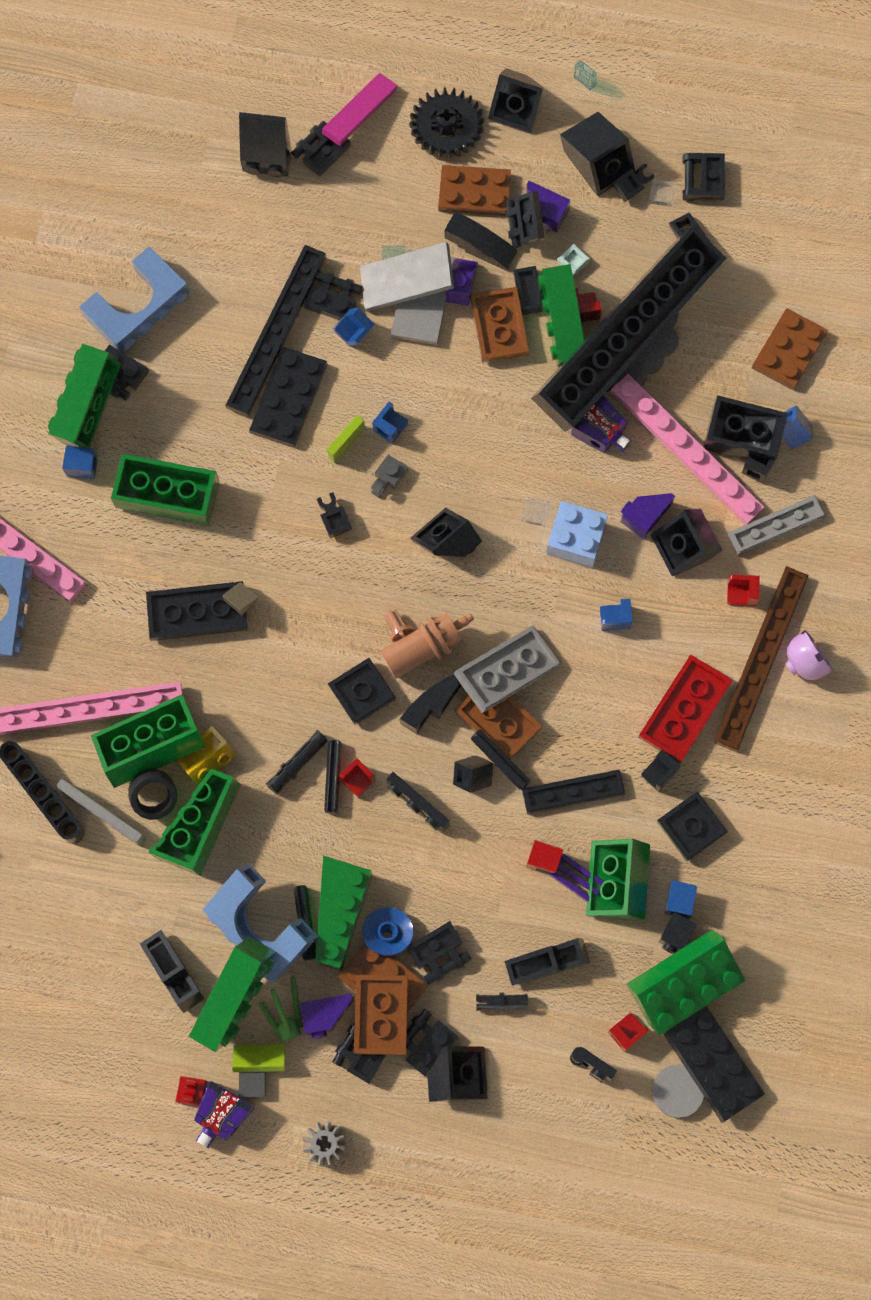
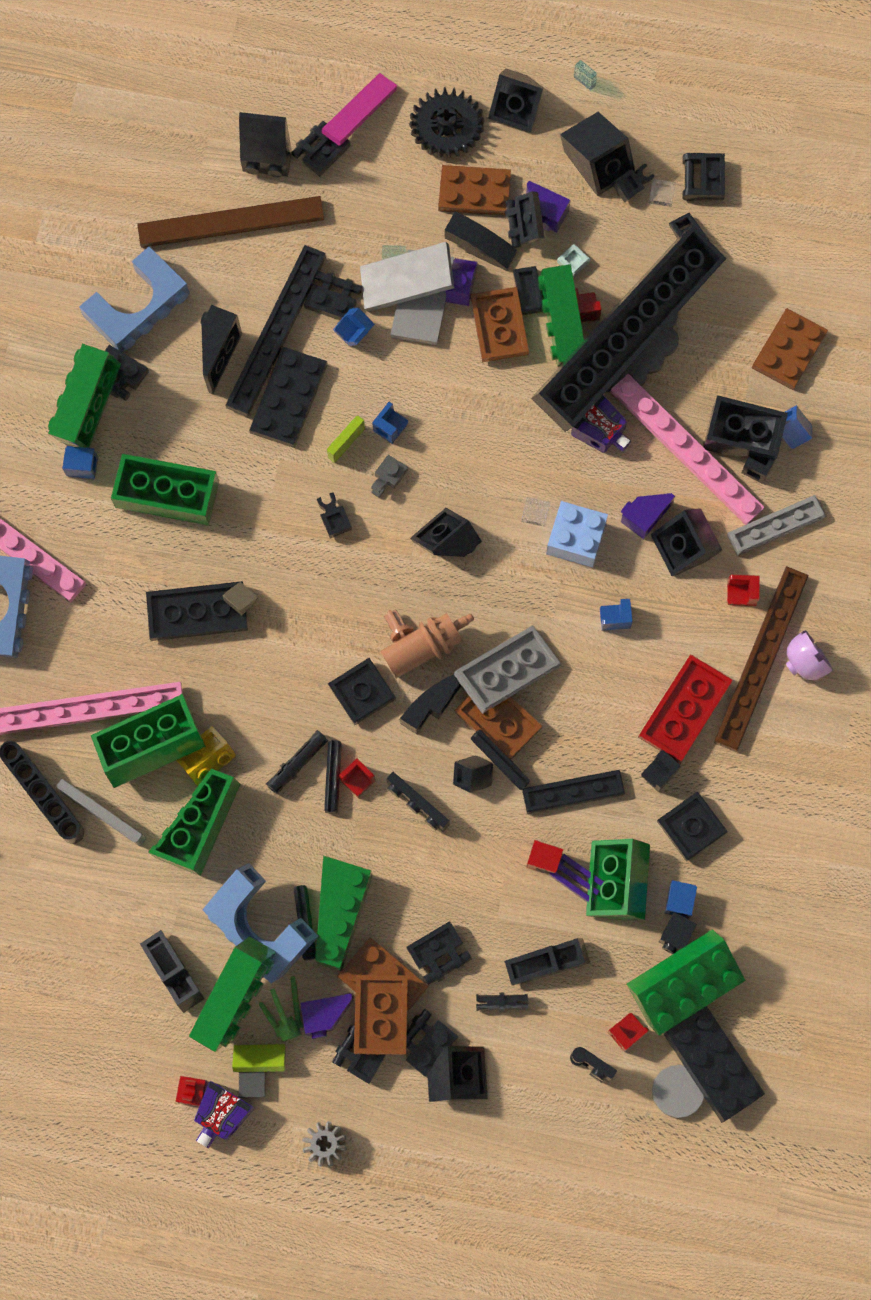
black tyre [128,769,177,820] -> none
blue dish [362,907,413,956] -> none
none -> reddish brown tile [137,196,324,248]
none -> black slope [200,304,242,394]

